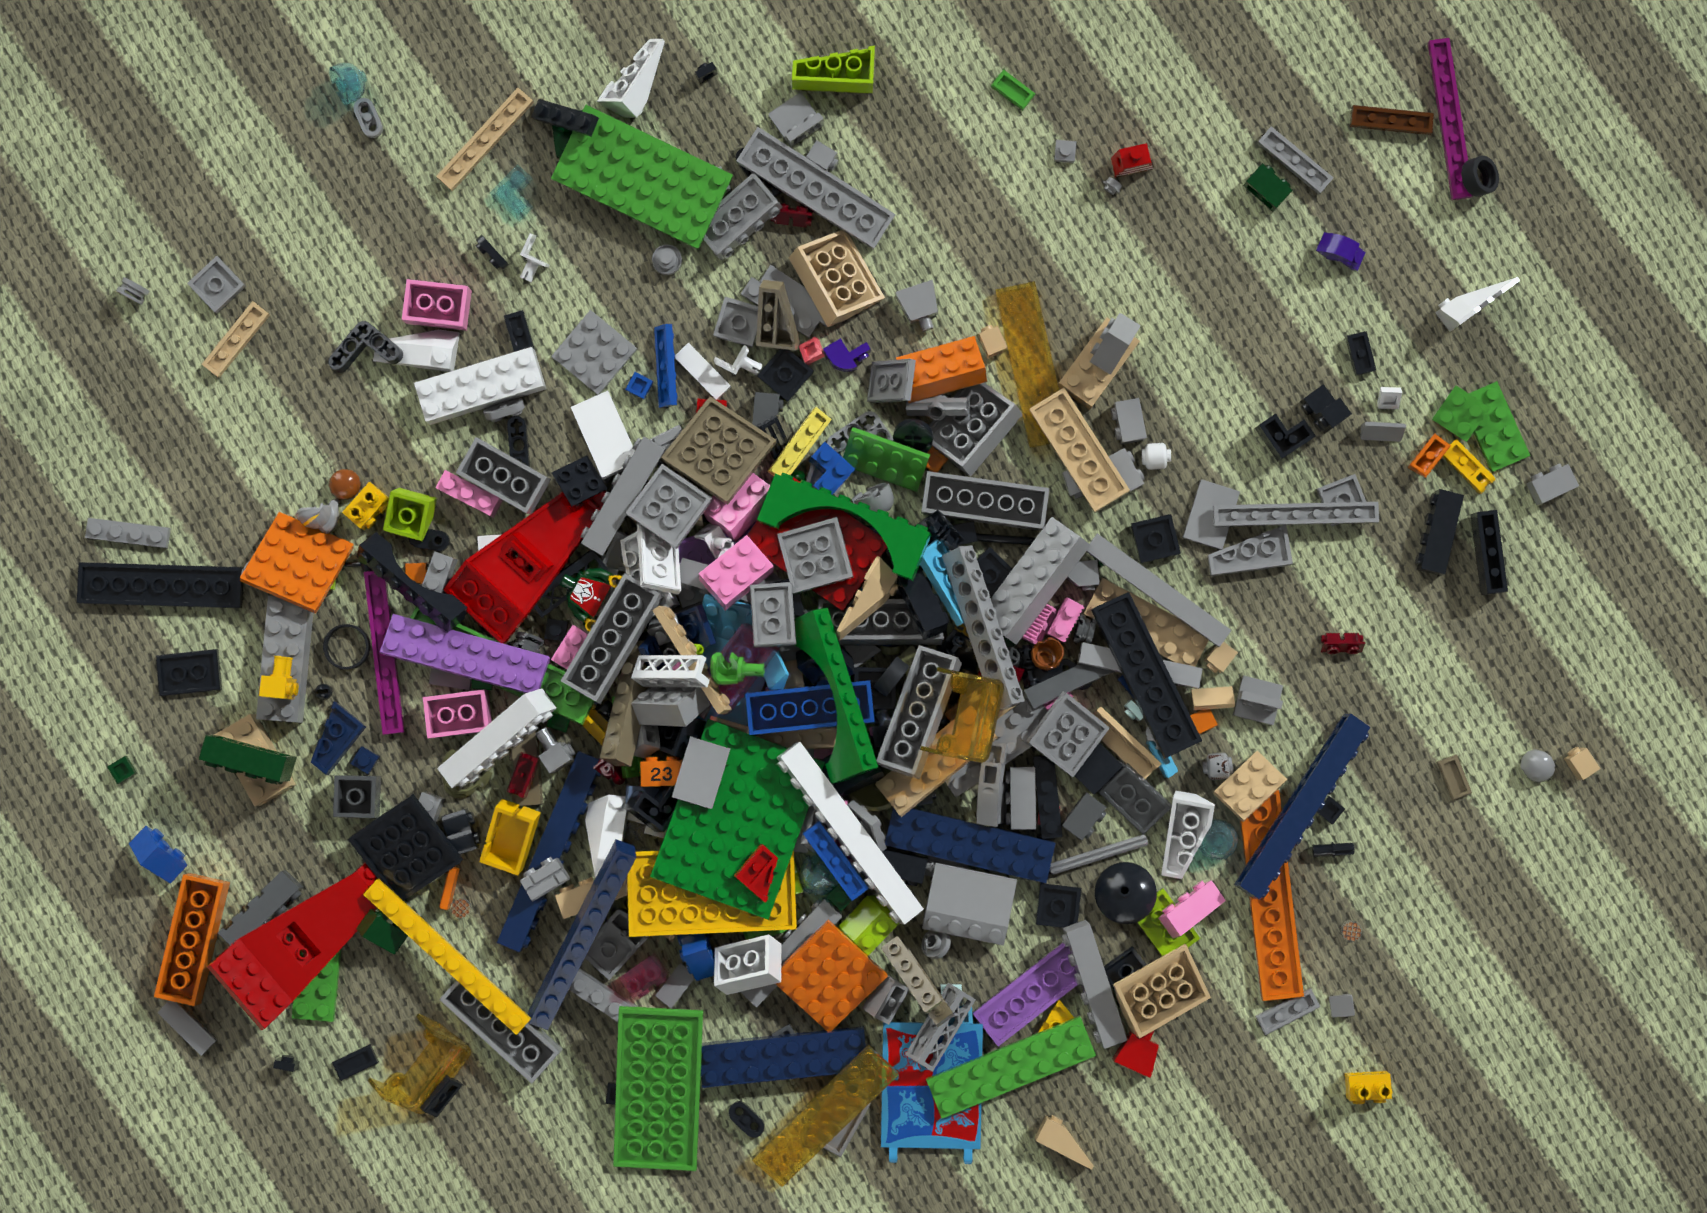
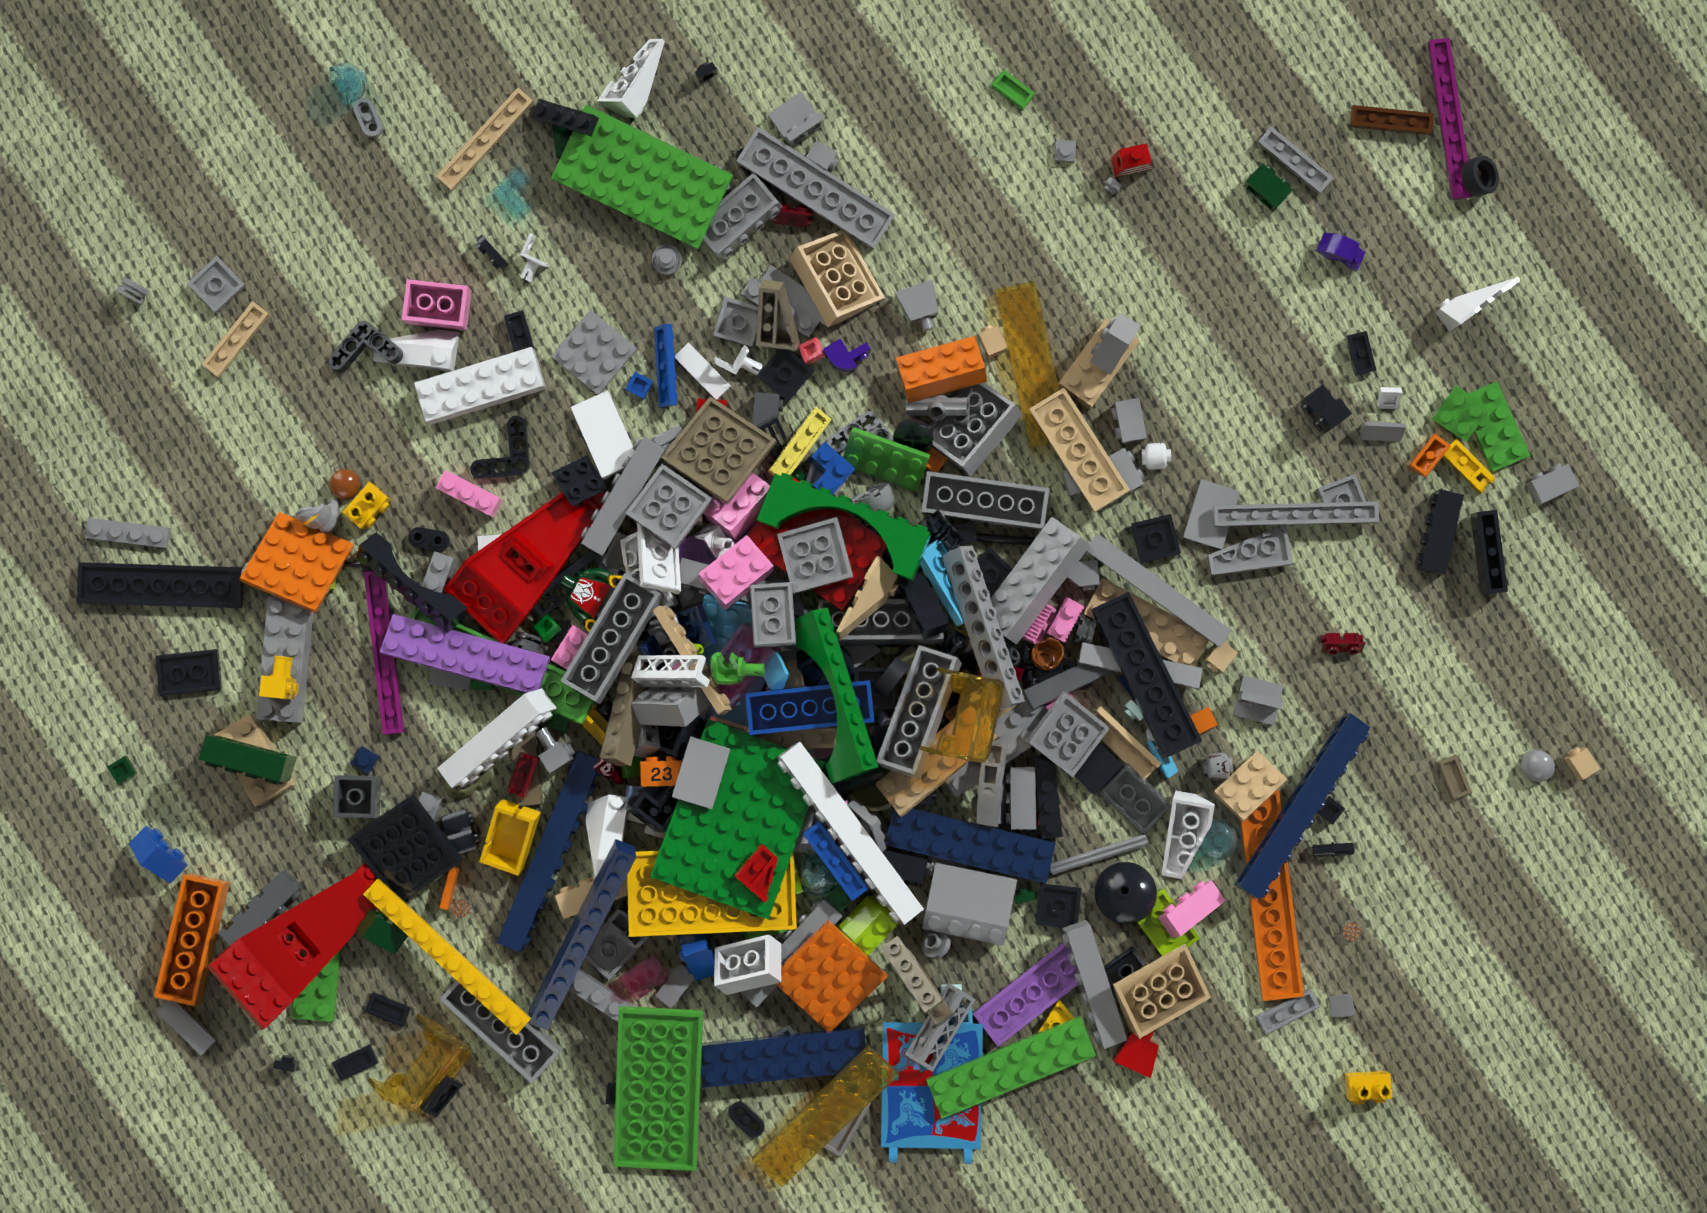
dark blue wing [311,701,367,775] -> none
black hinge [315,684,333,700] -> none
black tyre [323,624,370,670] -> none
lime slope [383,488,437,541] -> none
orange tile [405,563,427,584] -> none
bright pink brick [423,690,492,739] -> none
light grey brick [456,437,551,514] -> none
light grey plate [483,398,525,422] -> none
light grey brick [520,857,570,901] -> none
lime wedge [792,45,875,94] -> none
light grey brick [862,975,909,1025] -> none
light grey tile [867,359,916,403] -> none
tan slope [1035,1115,1094,1170] -> none
dark grey brick [1061,792,1107,840] -> none
tan tile [1191,686,1235,710] -> none
black brick [1255,414,1316,462] -> none
none -> black tile [365,992,412,1027]
none -> green tile [533,614,561,643]
none -> dark green plate [1014,887,1036,904]

